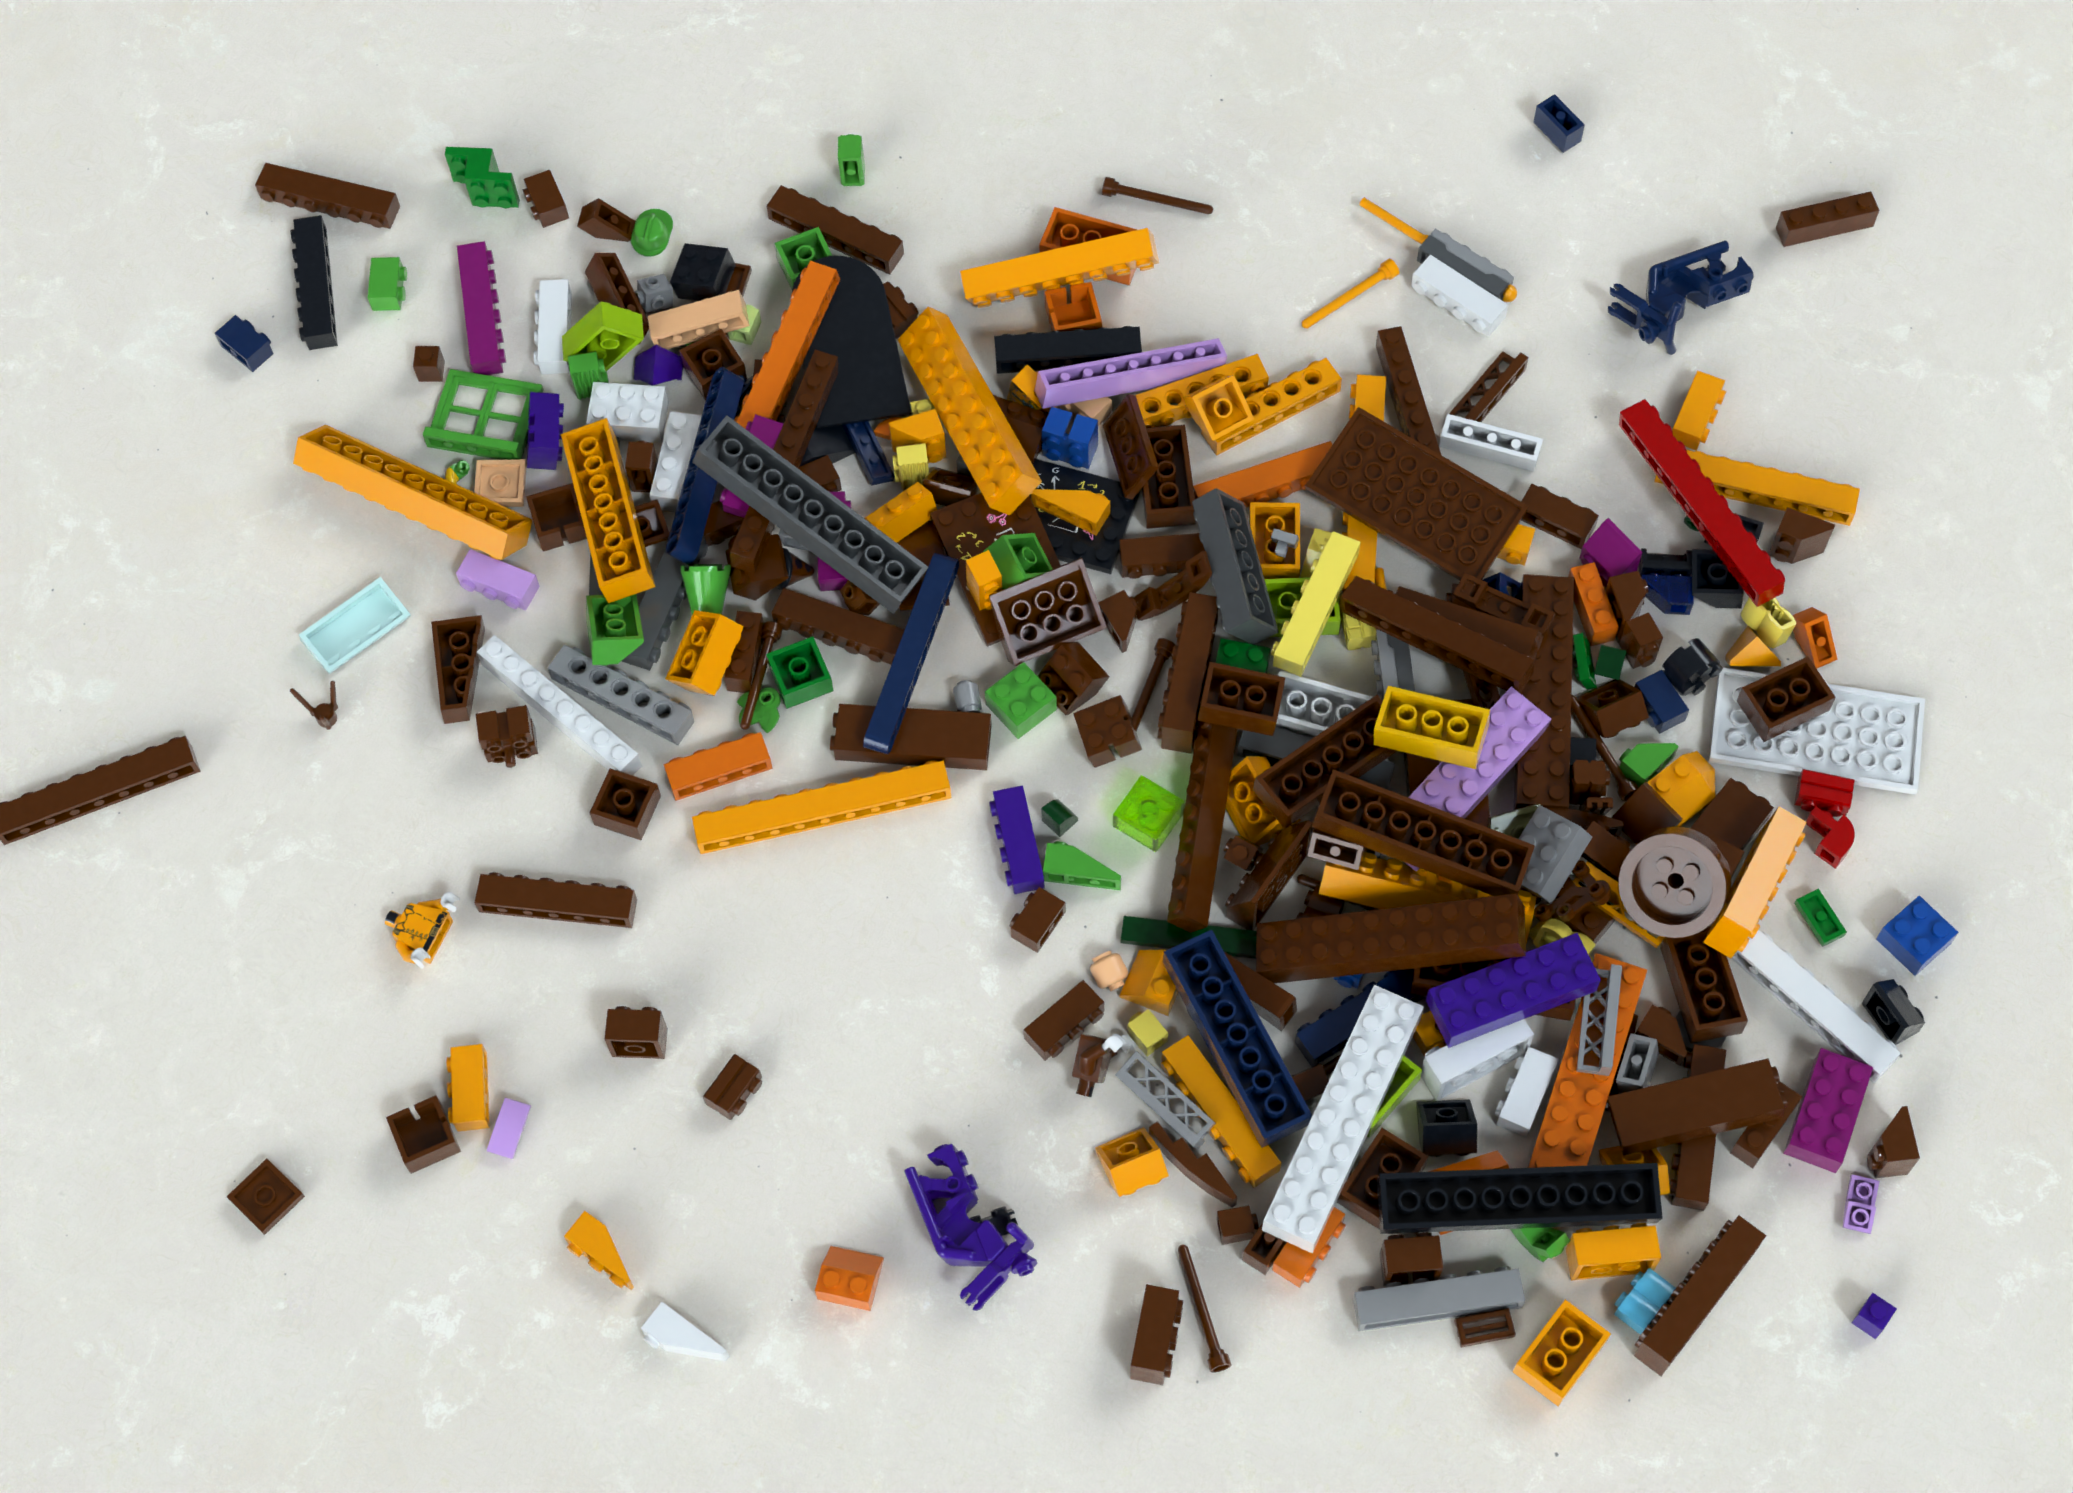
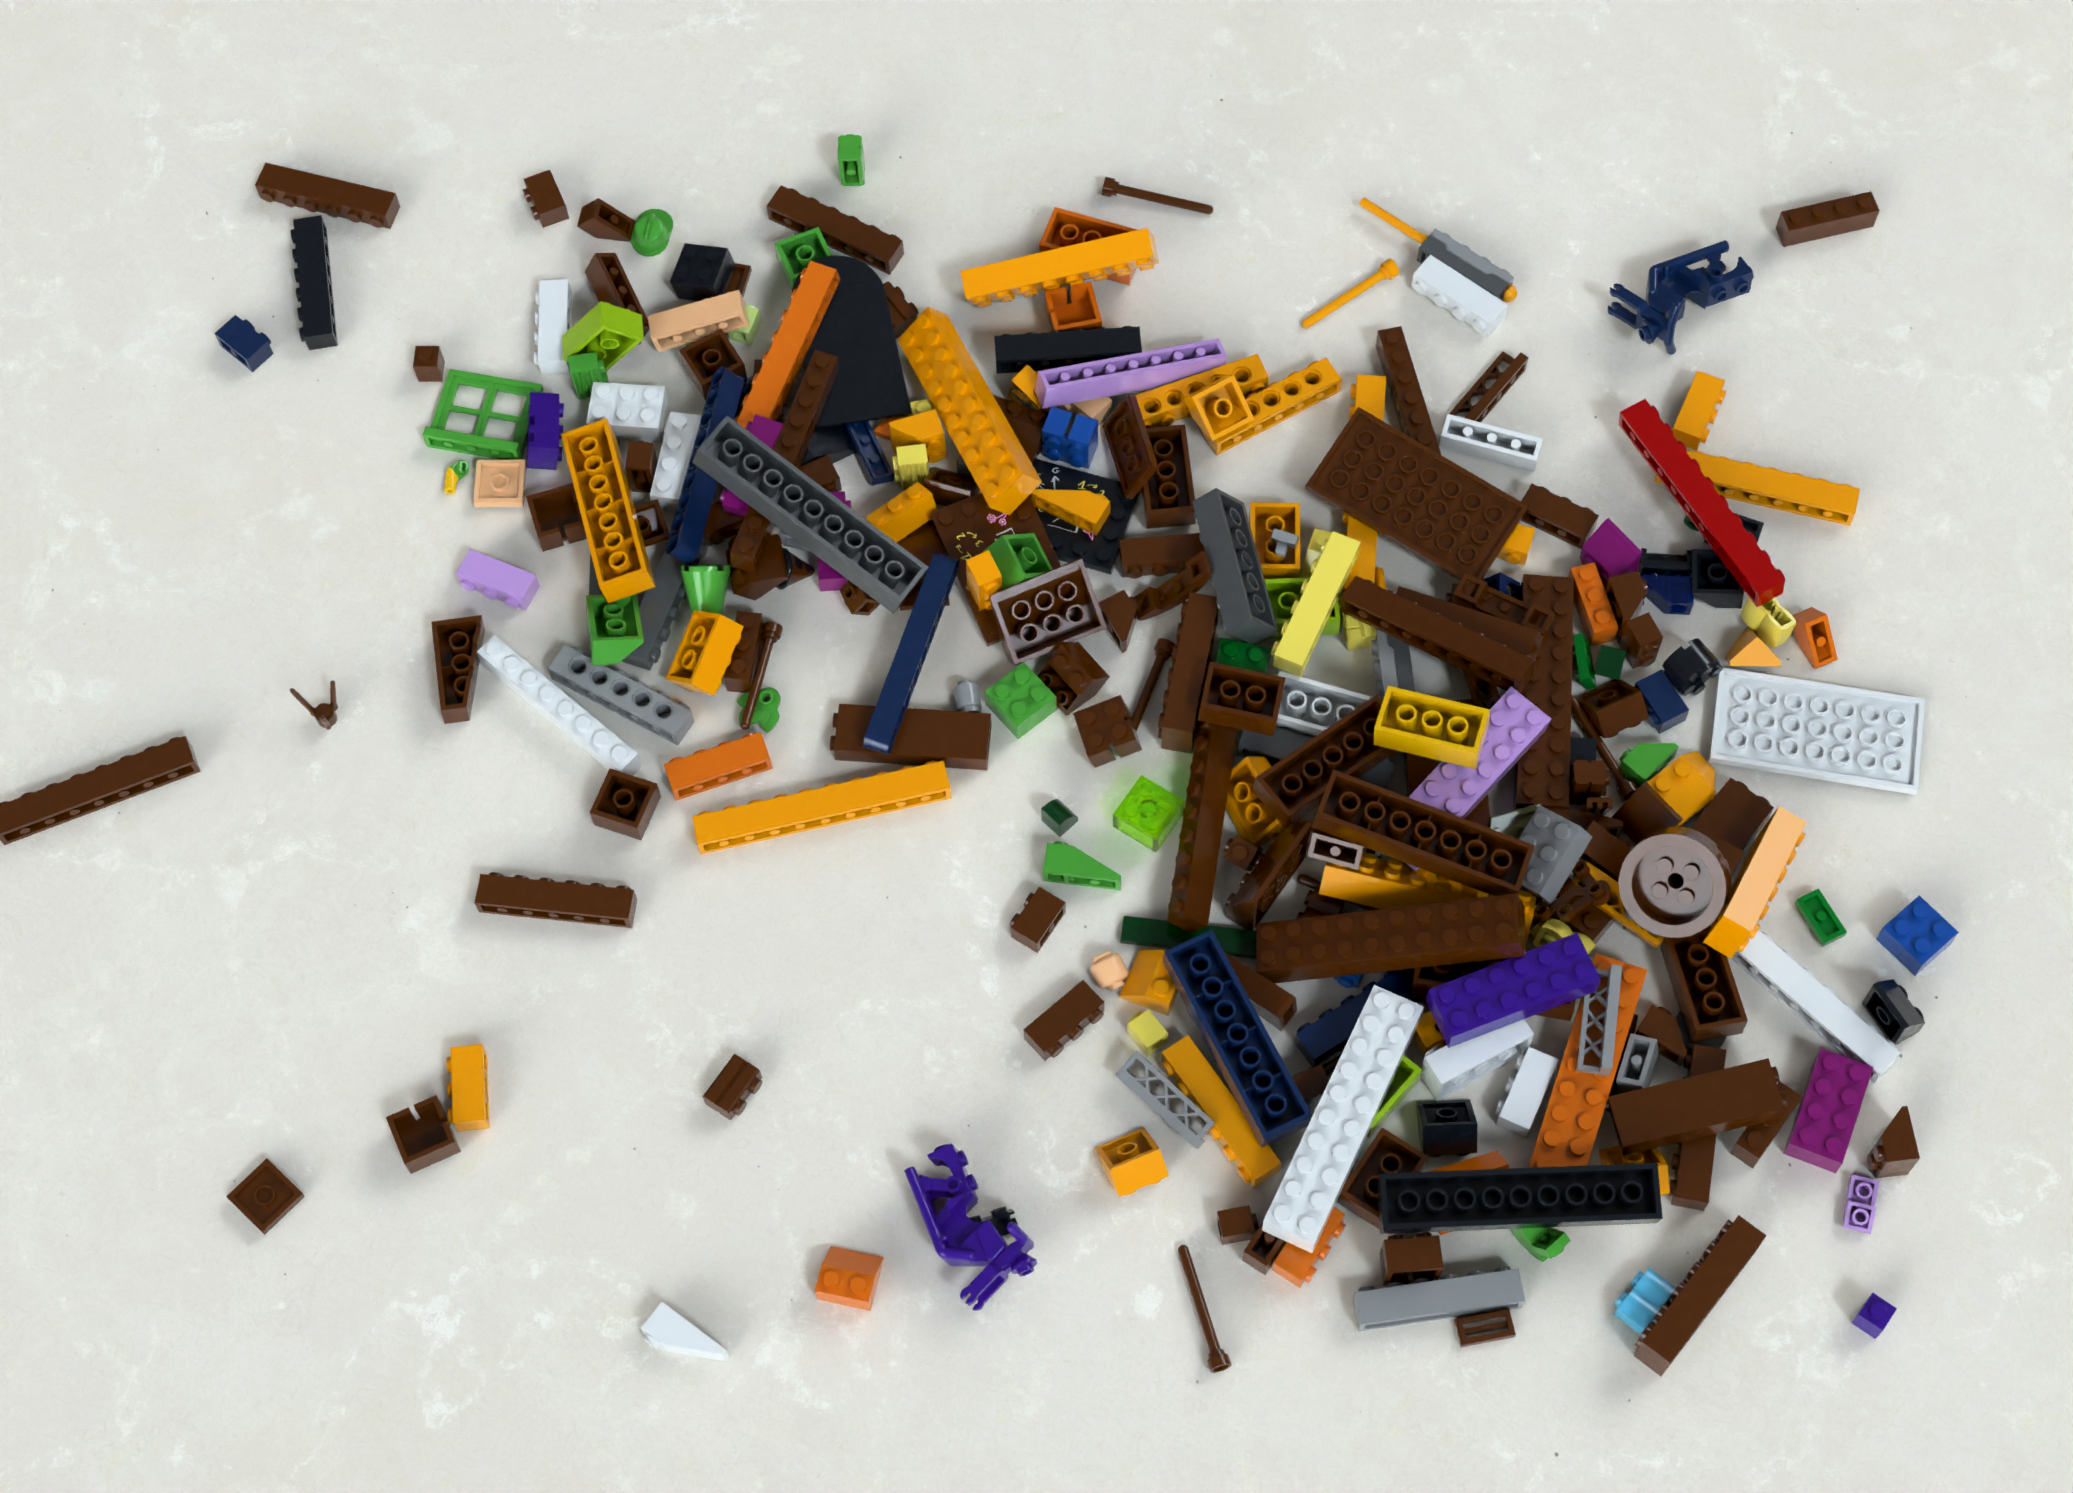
light orange brick [293,425,533,560] -> none
light aqua slope [299,577,411,674] -> none
bright green brick [368,257,407,311] -> none
light orange torso [385,892,460,968] -> none
green bracket [445,147,520,209] -> none
magenta brick [457,241,506,375] -> none
reddish brown brick [476,705,538,768] -> none
lavender slope [487,1098,531,1159] -> none
light orange slope [564,1211,634,1290] -> none
reddish brown brick [604,1006,668,1059] -> none
dark purple slope [634,345,683,386] -> none
light grey brick [635,274,673,313] -> none
green brick [766,636,834,709] -> none
reddish brown brick [771,588,905,665] -> none
dark purple brick [989,785,1045,894] -> none
reddish brown torso [1072,1034,1136,1097] -> none
reddish brown brick [1130,1284,1184,1385] -> none
reddish brown slope [1149,1121,1237,1207] -> none
orange brick [1193,441,1333,509] -> none
light orange brick [1513,1299,1611,1407] -> none
dark blue brick [1533,94,1585,153] -> none
light orange brick [1566,1223,1661,1281] -> none
reddish brown brick [1737,656,1836,742] -> none
reddish brown slope [1768,507,1835,564] -> none
red brick [1794,769,1855,817] -> none
red brick [1806,806,1855,869] -> none

